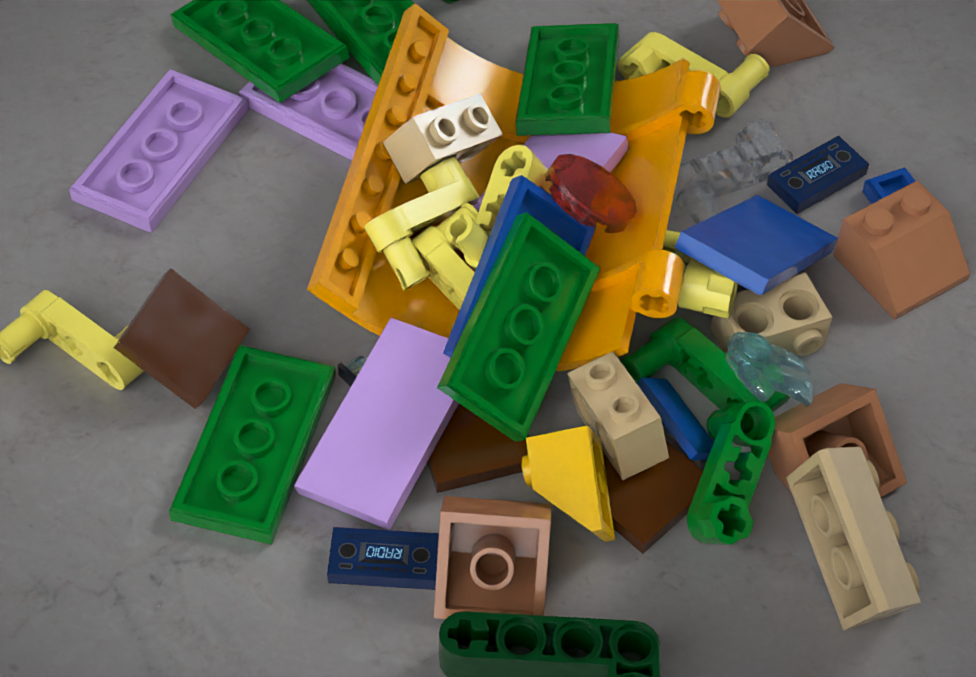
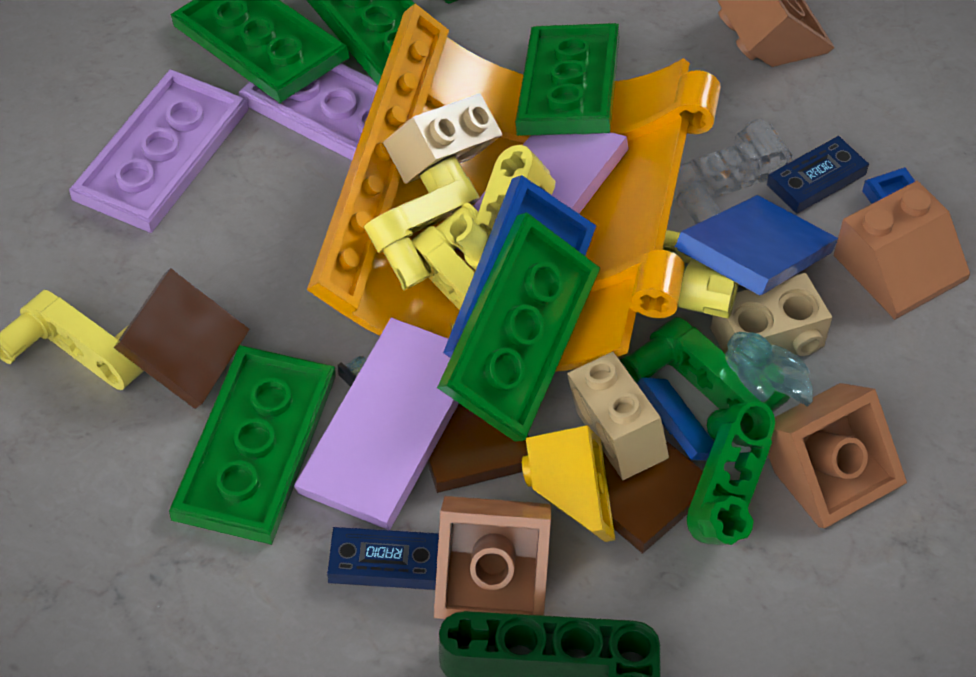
clear red tile [545,154,637,233] -> none
light yellow beam [618,32,770,118] -> none
tan slope [786,447,921,631] -> none

